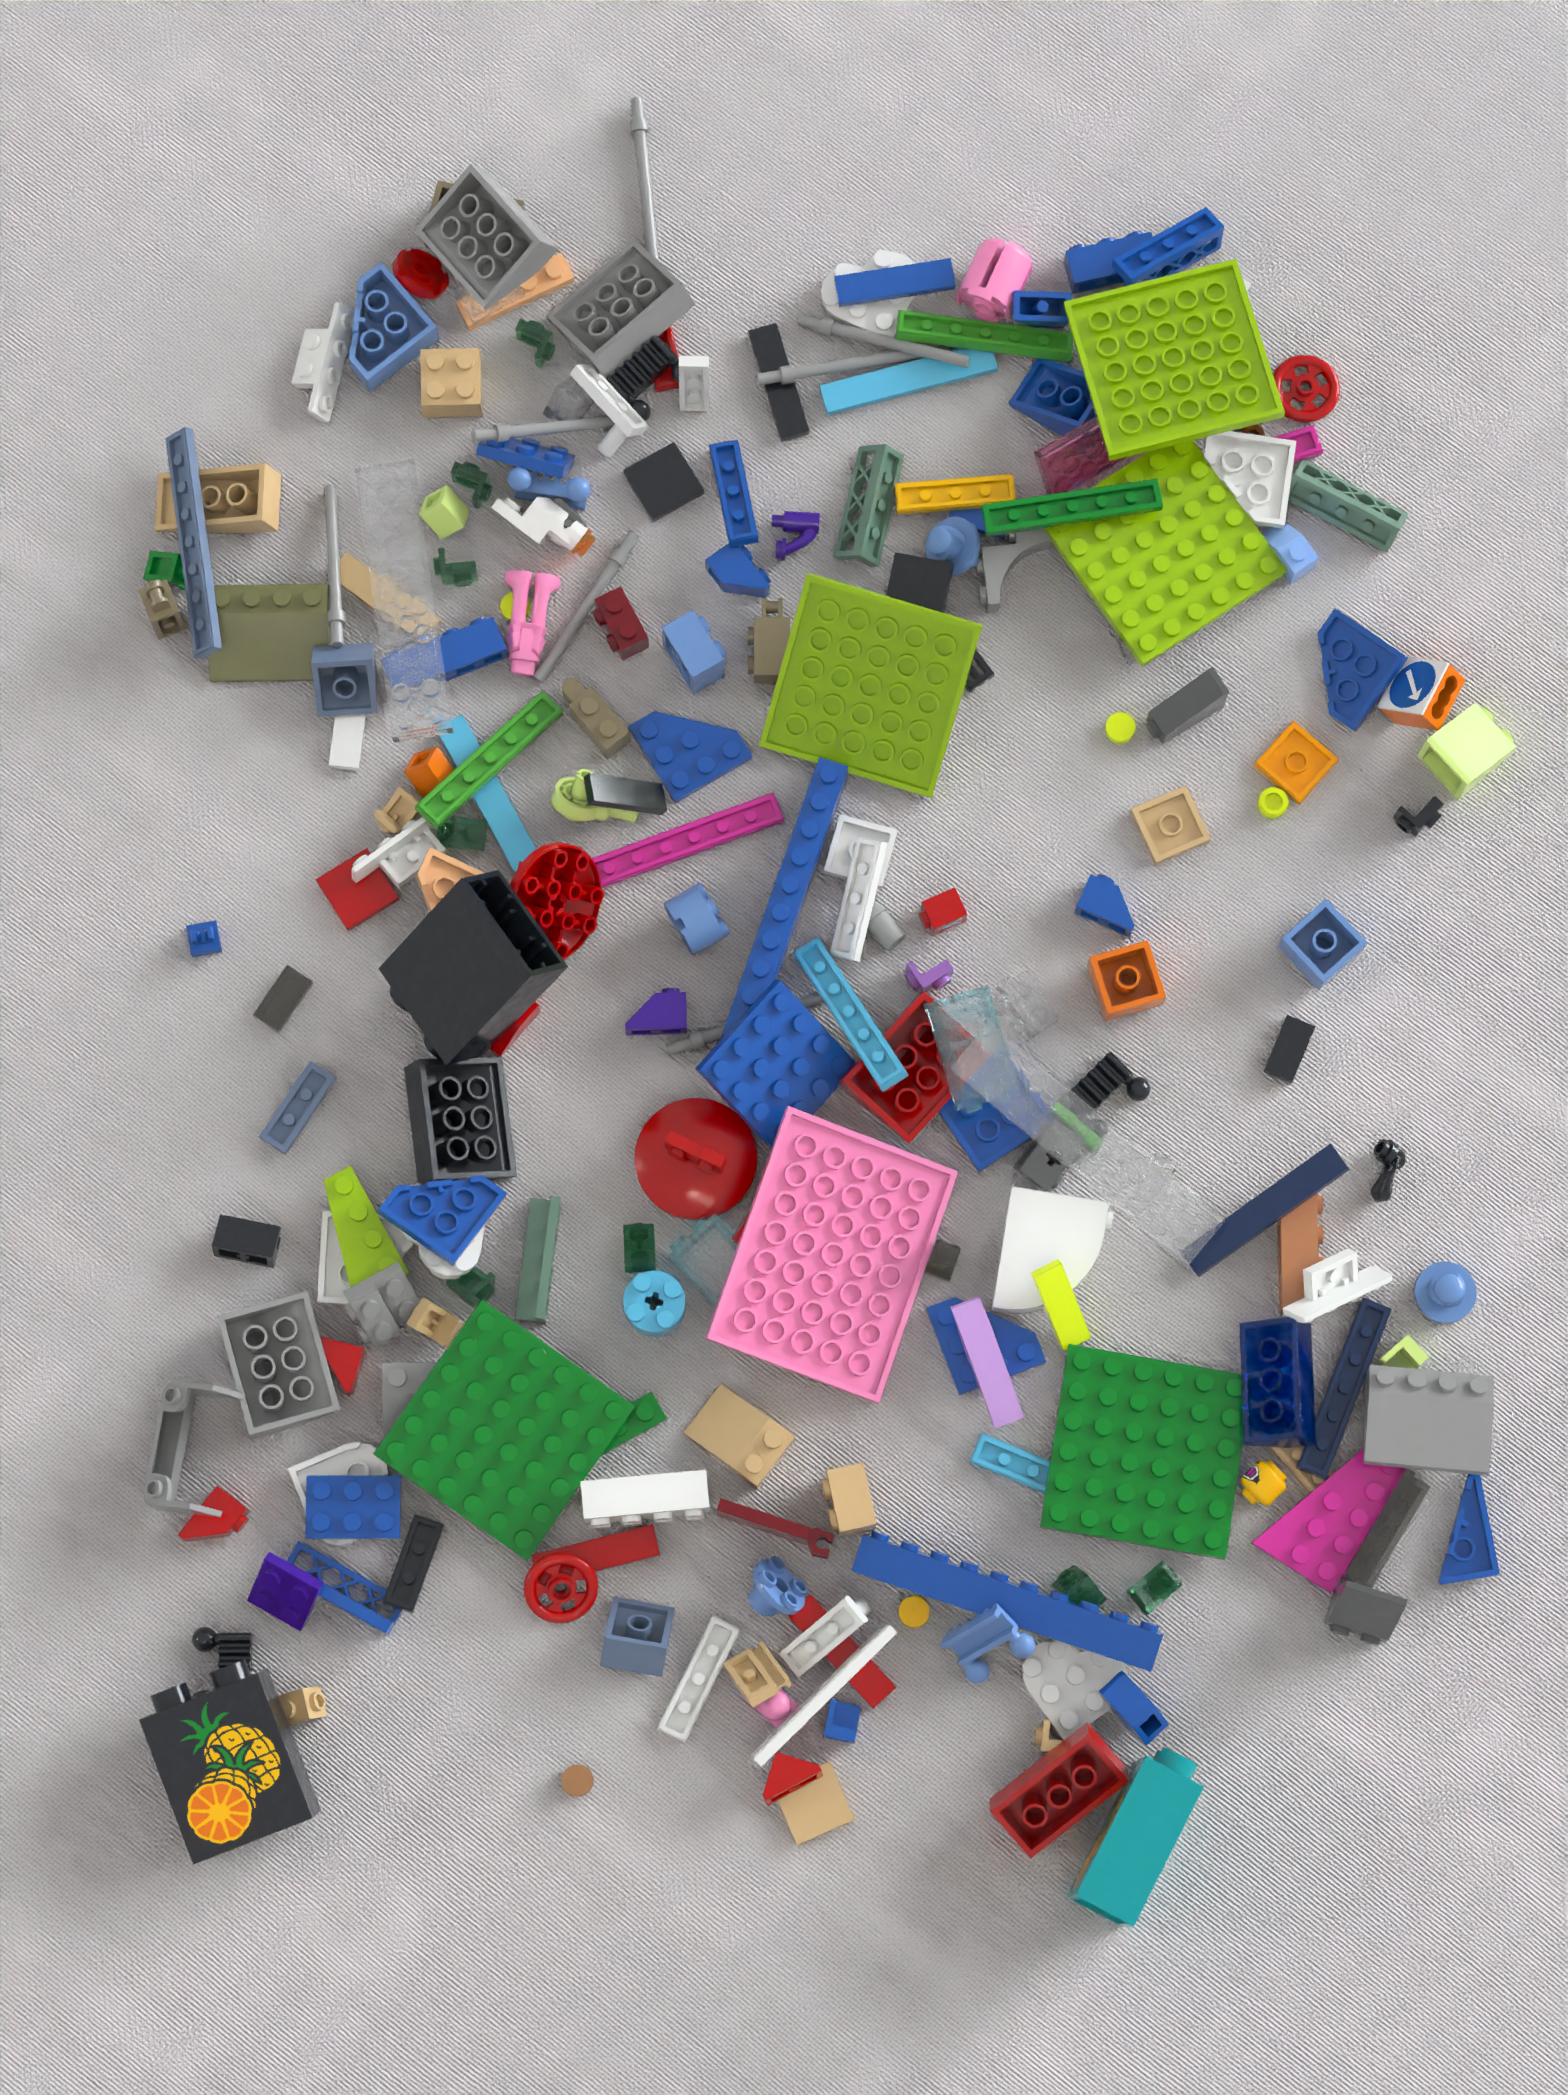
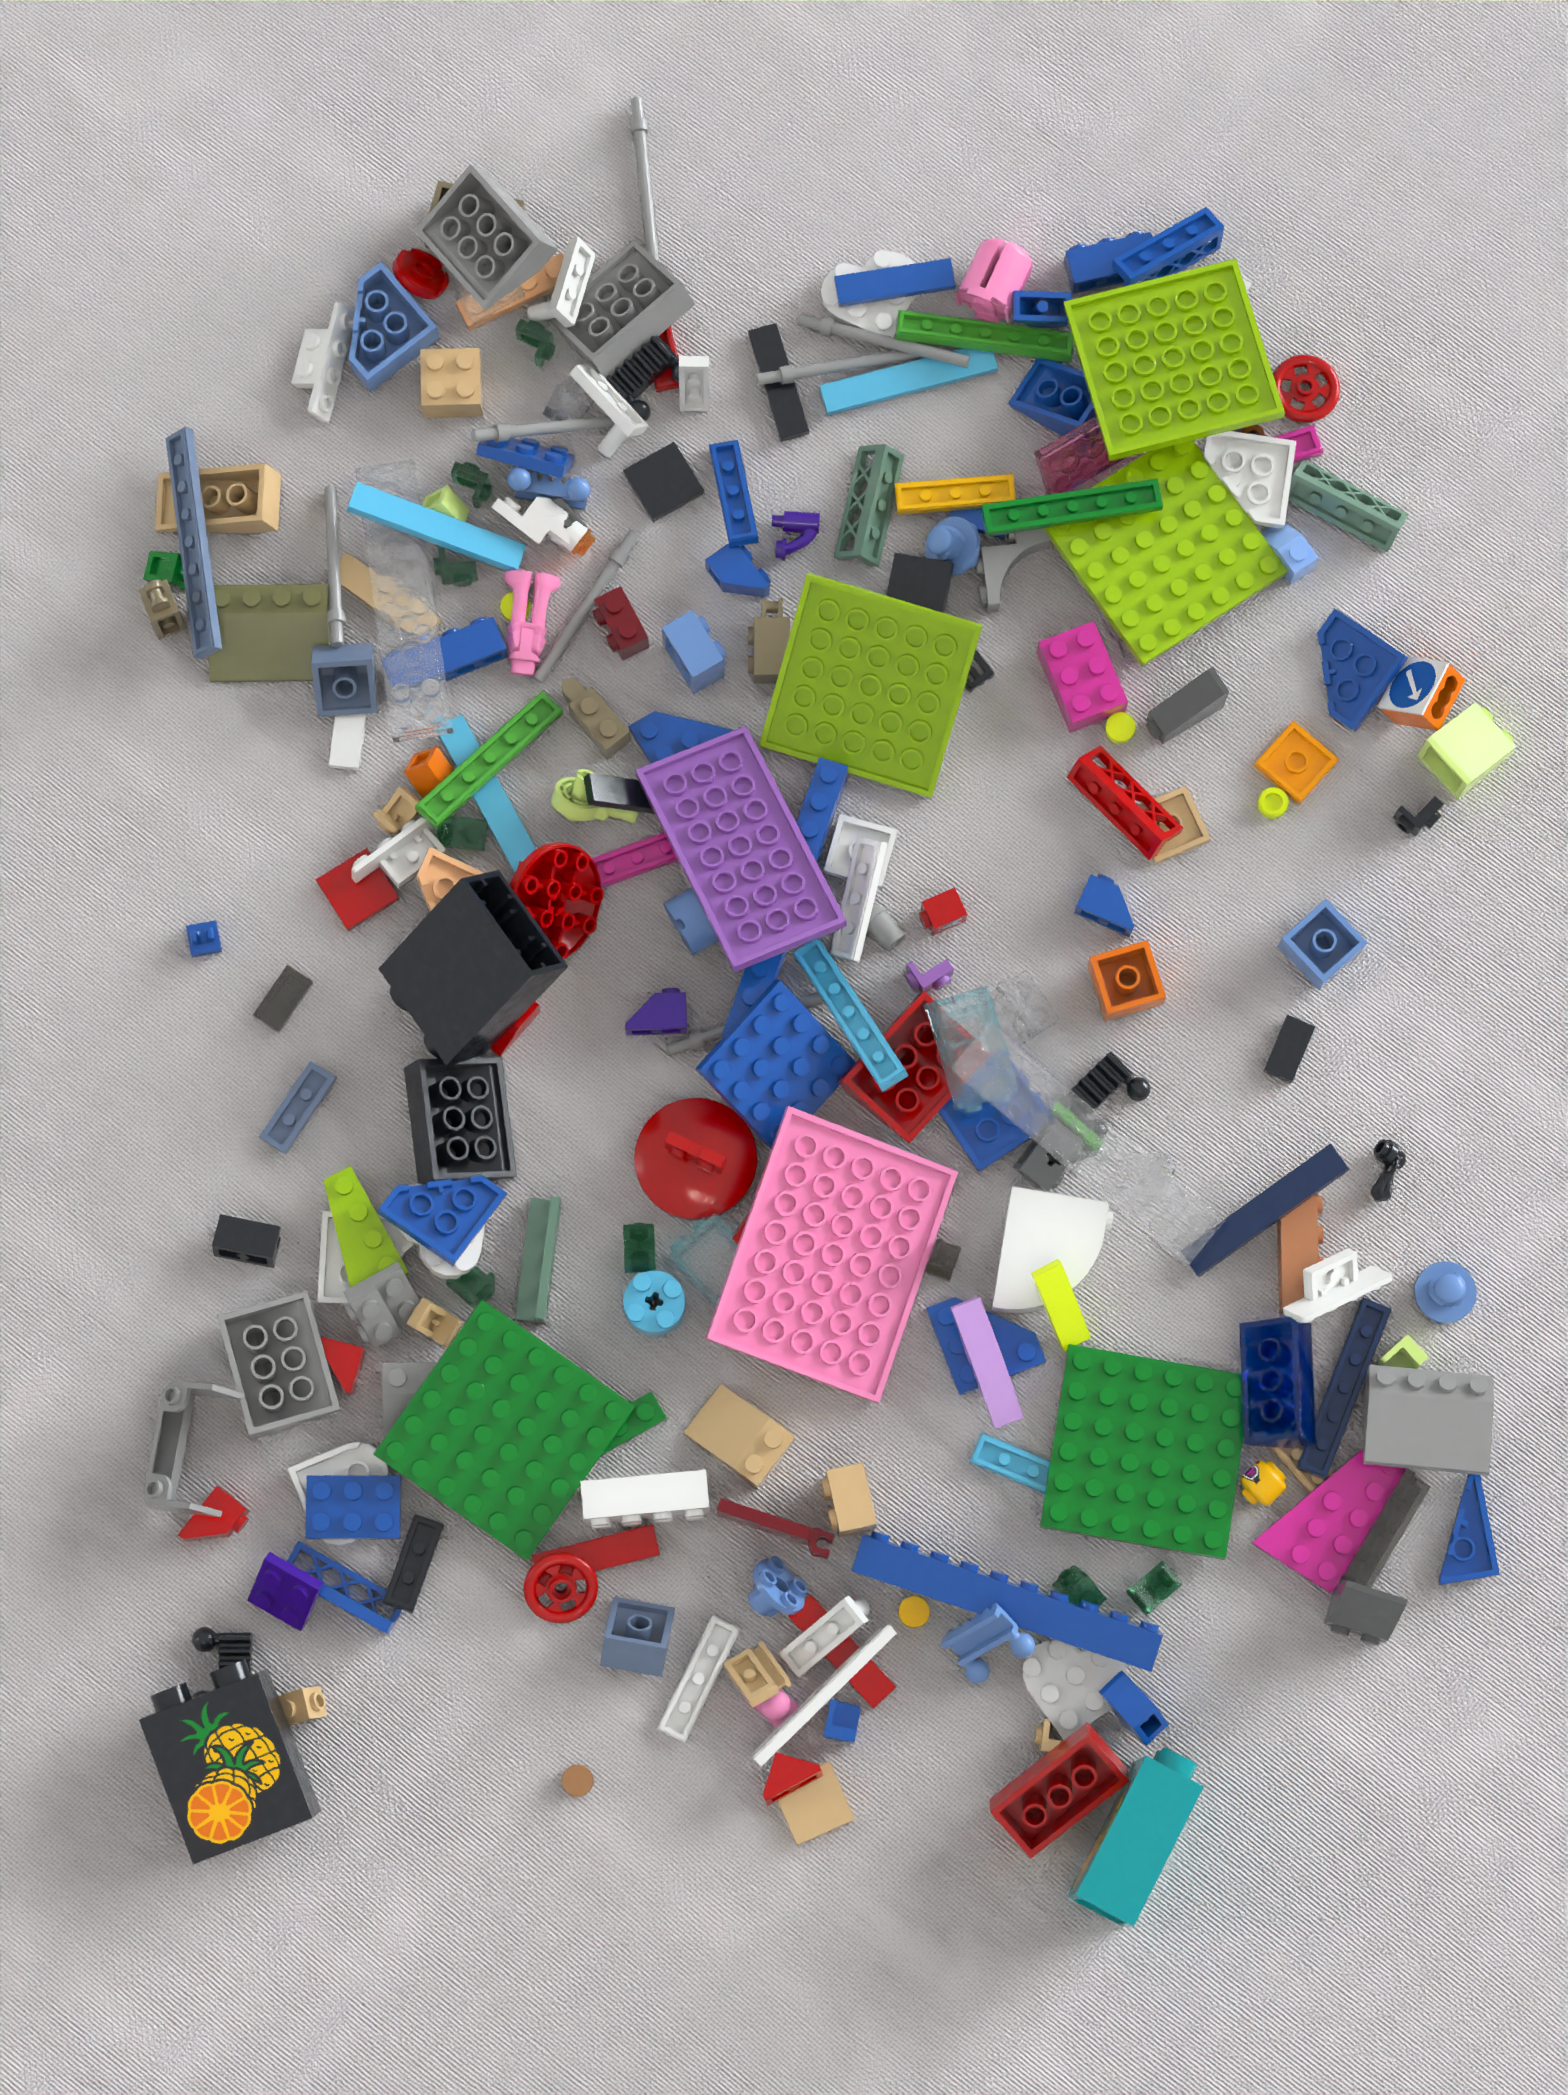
none -> medium azure tile [347,482,526,571]
none -> white piece [528,237,596,328]
none -> medium lavender plate [635,726,847,972]
none -> dark pink brick [1036,621,1128,733]
none -> red fence [1066,745,1183,860]

